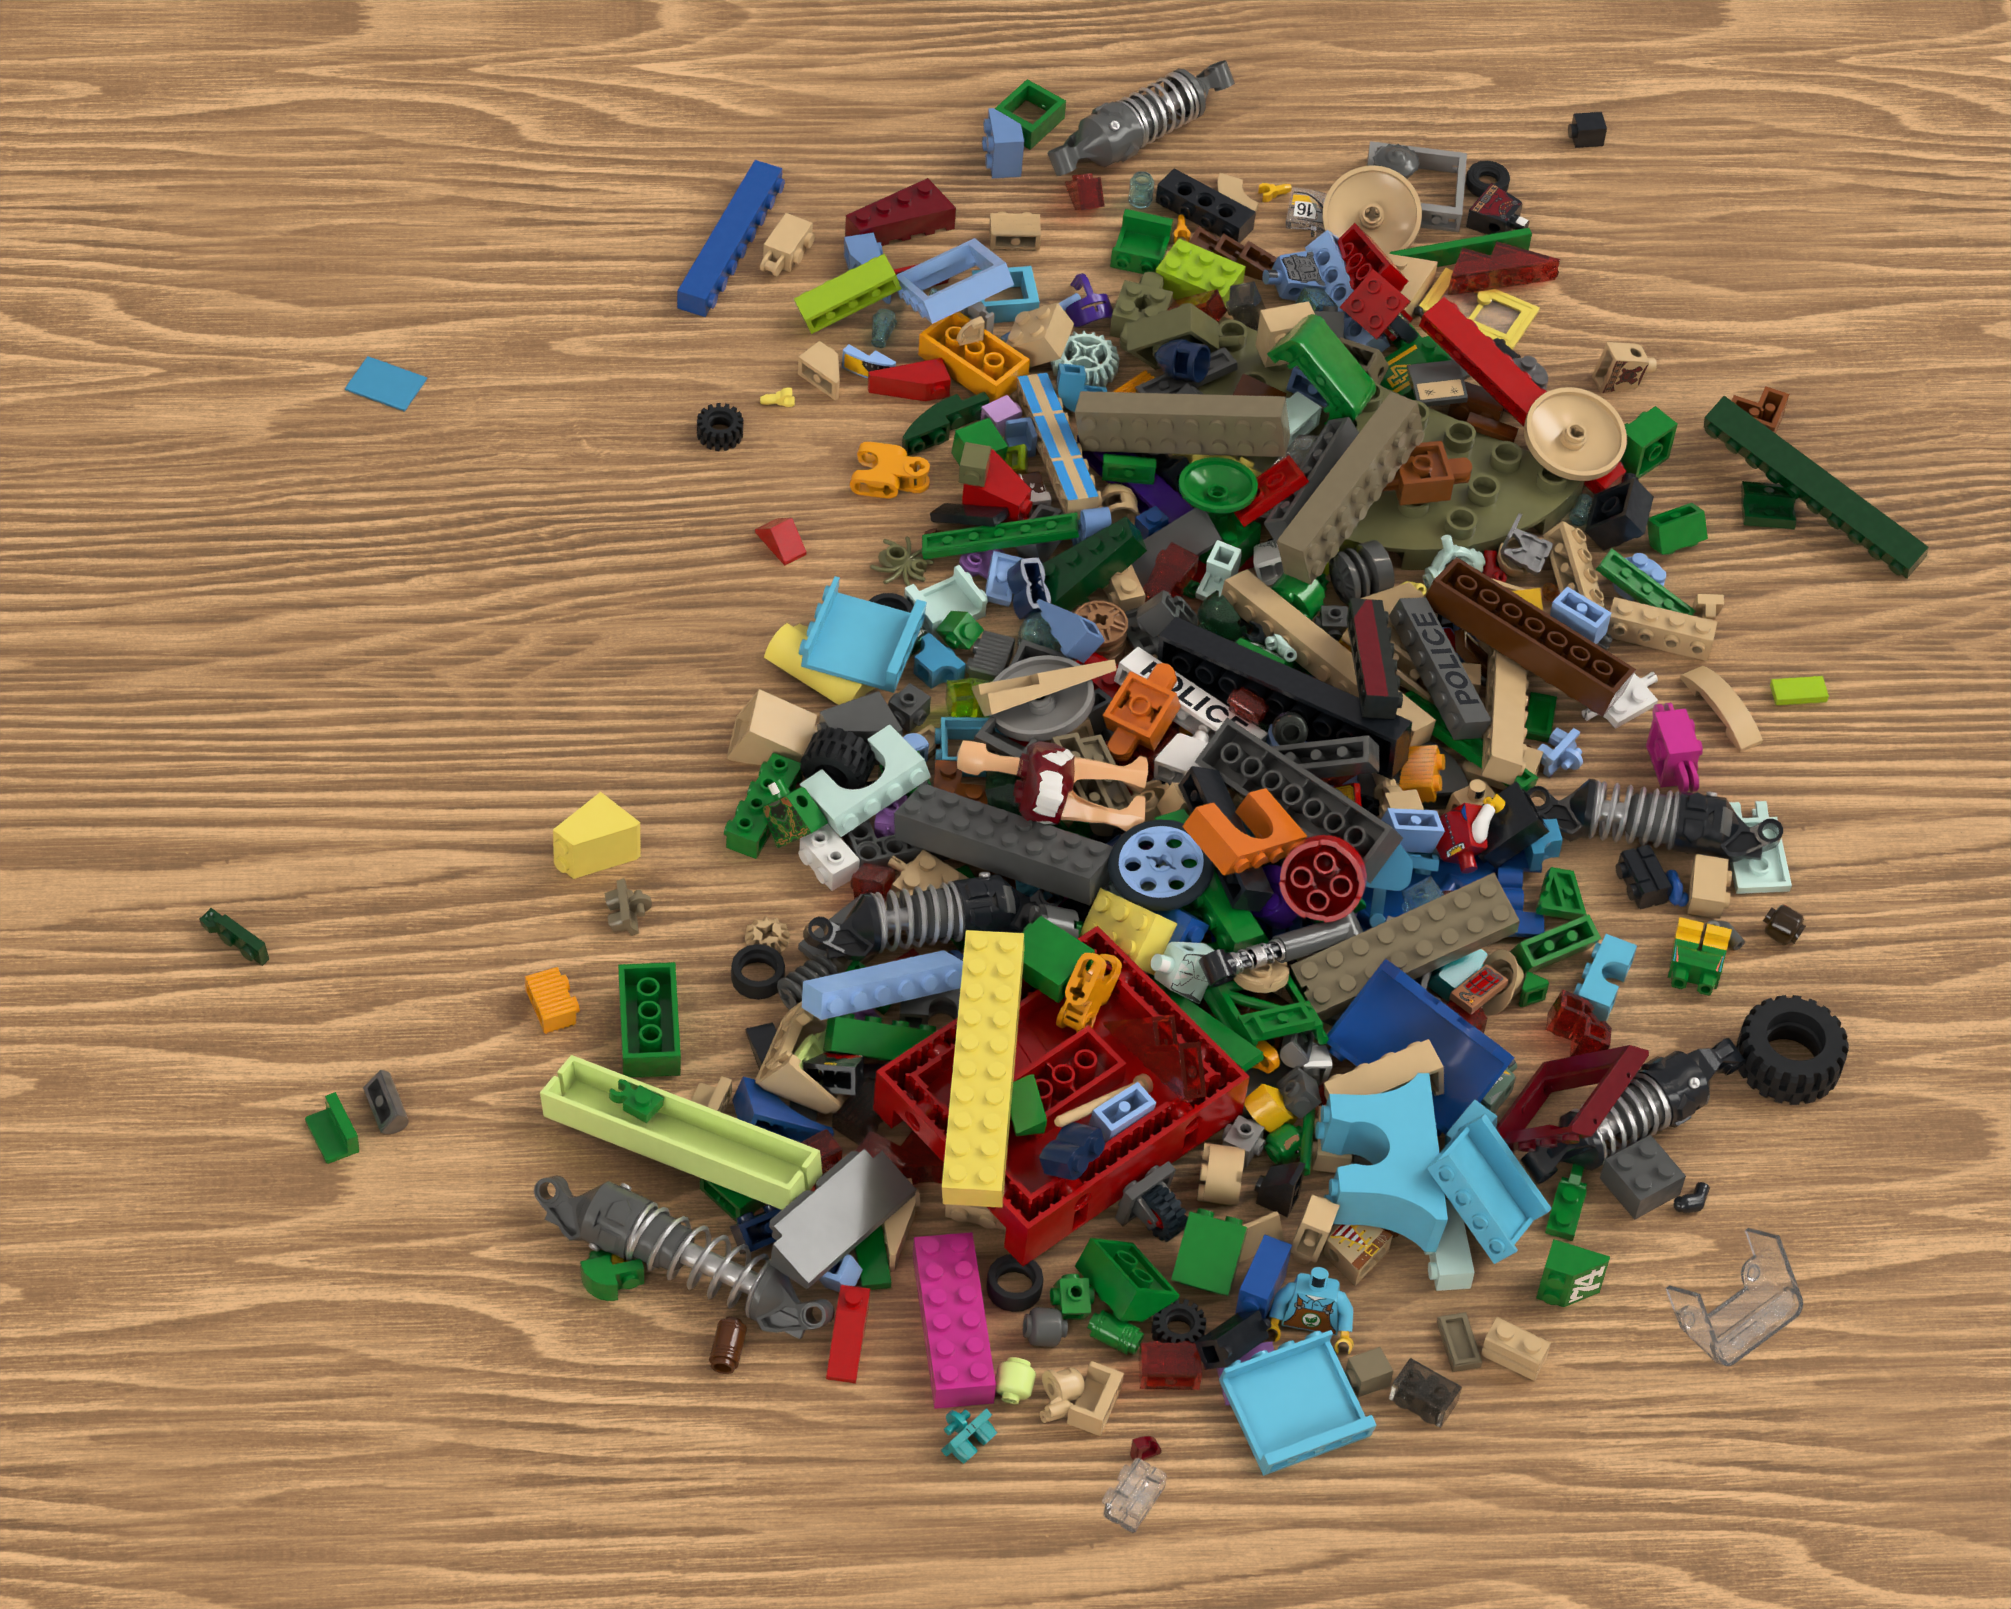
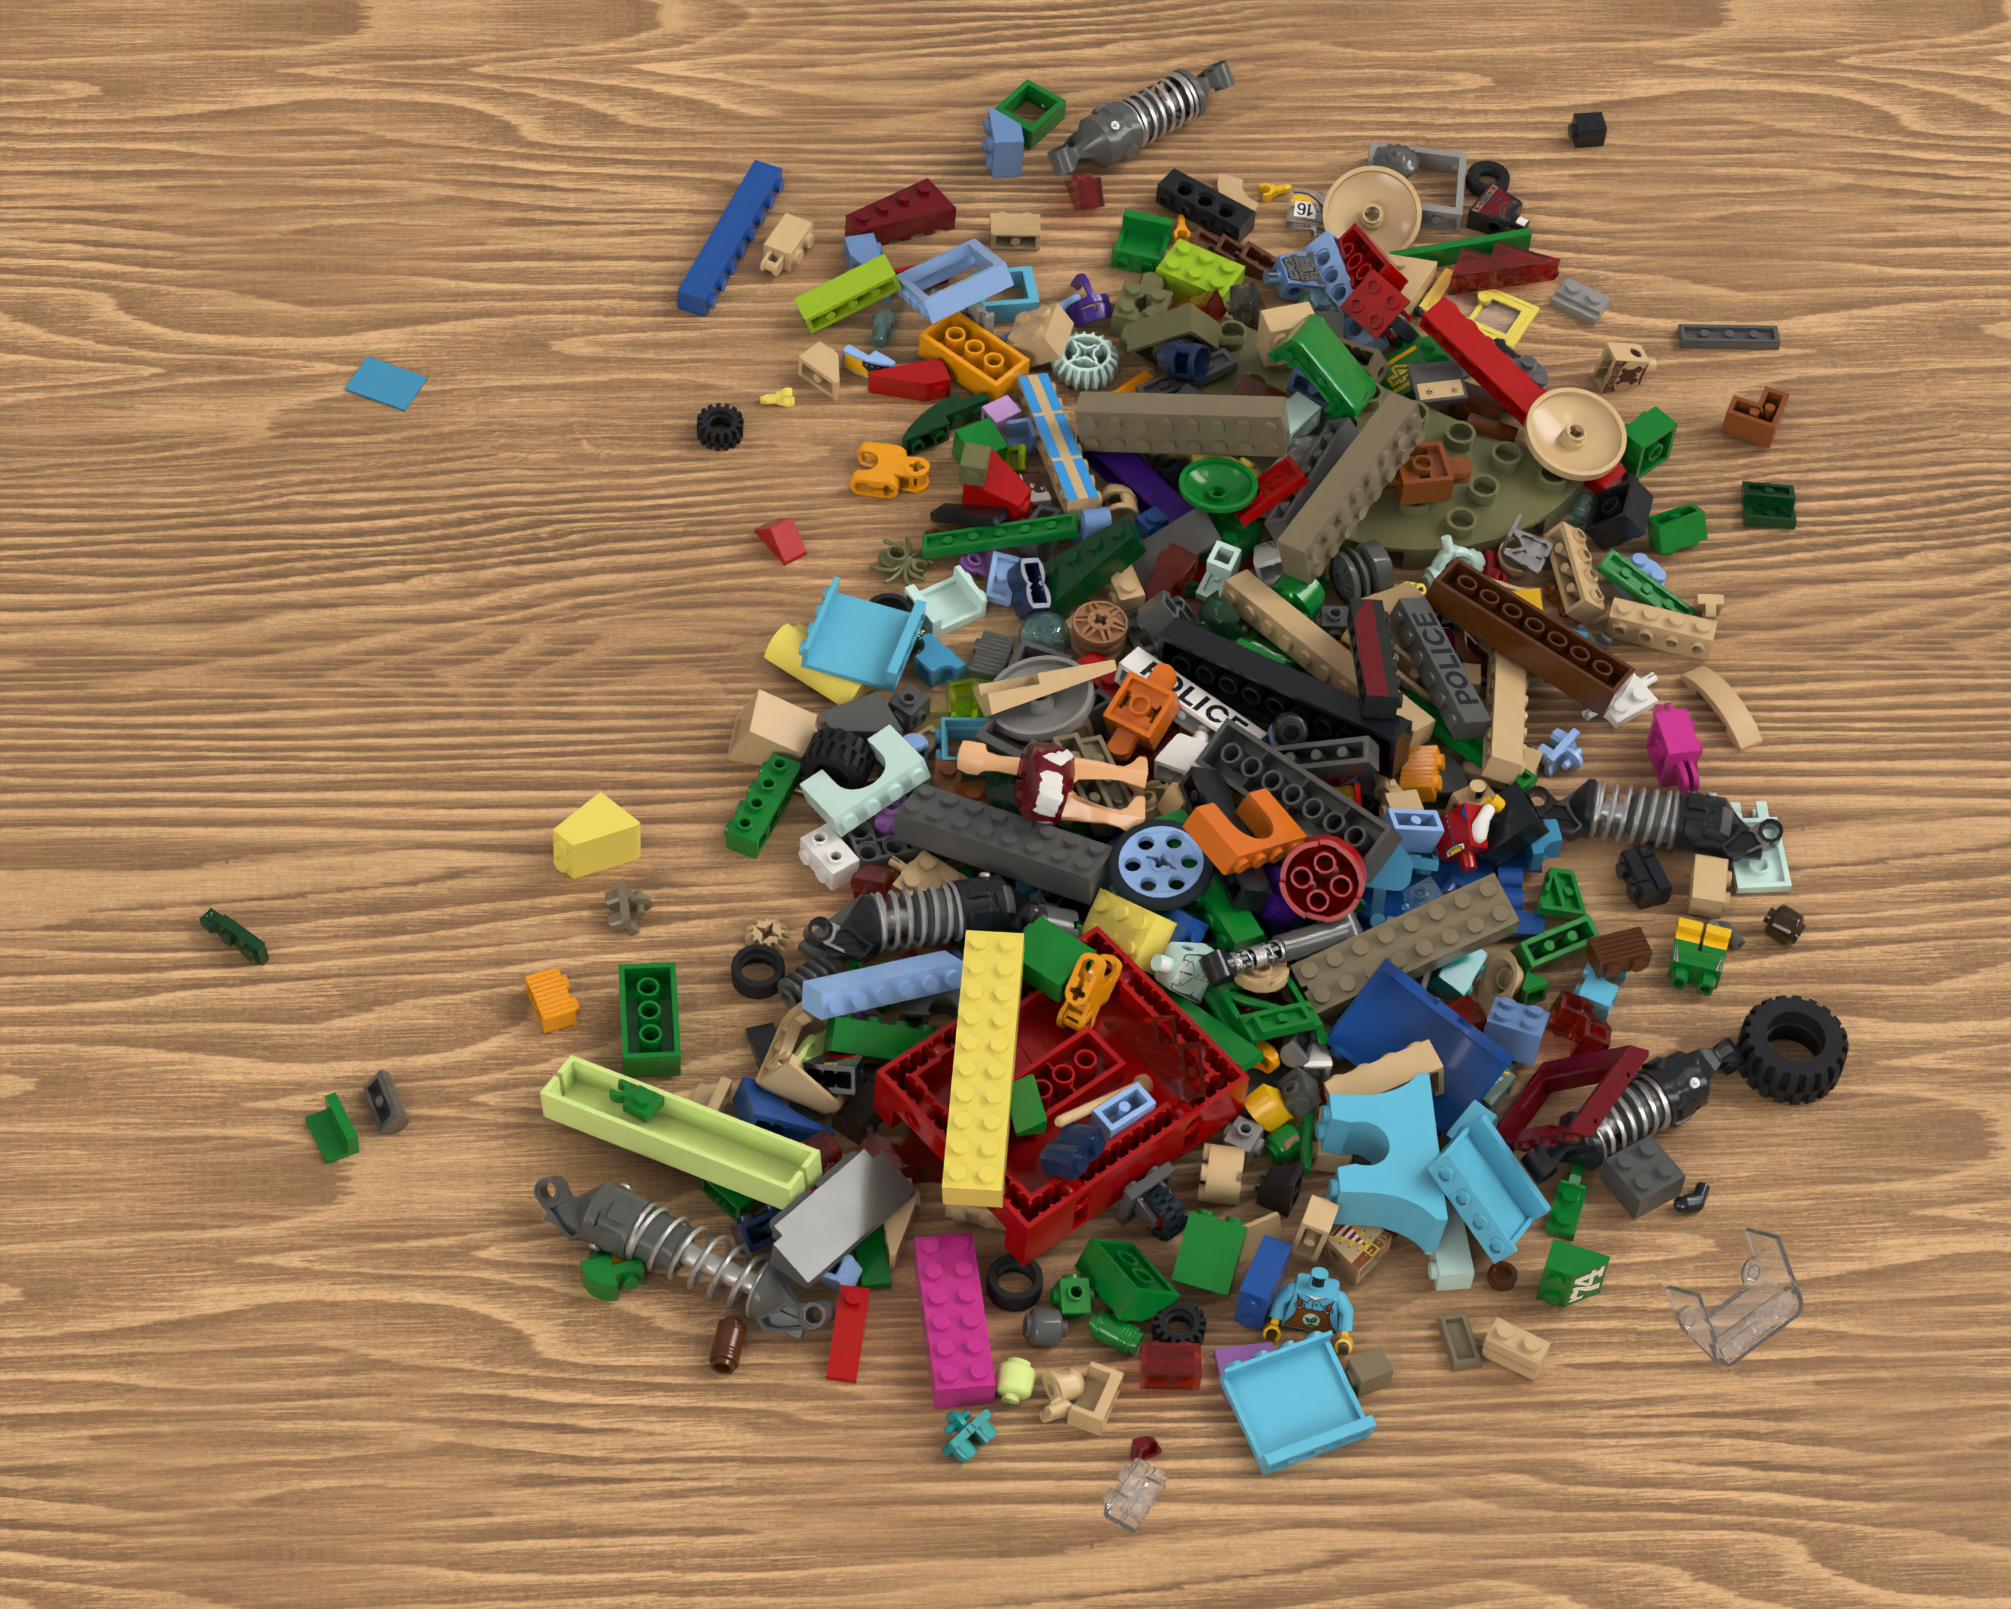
green torso [763,778,828,848] -> none
green brick [935,611,984,650] -> none
tan tile [956,316,985,346] -> none
medium blue slope [1036,599,1105,663] -> none
dark azure brick [1056,363,1107,412] -> none
green panel [1102,454,1156,485] -> none
clear light blue brick [1128,171,1154,208] -> none
black brick [1195,1310,1271,1370] -> none
clear red brick [1227,687,1269,725] -> none
black piece [1242,620,1266,647] -> none
light aqua arm [1265,634,1297,662] -> none
clear smoke brick [1389,1358,1462,1428] -> none
tile [1449,964,1508,1015] -> none
green tile [1525,692,1557,743] -> none
light blue brick [1550,587,1611,644] -> none
blue arm [1665,870,1689,907] -> none
dark green brick [1703,396,1929,579] -> none
lime tile [1770,676,1829,706] -> none
none -> medium blue brick [1483,997,1550,1066]
none -> reddish brown tile [1487,1261,1518,1292]
none -> light grey plate [1550,277,1612,326]
none -> reddish brown brick [1584,927,1652,979]
none -> dark grey tile [1677,324,1780,350]

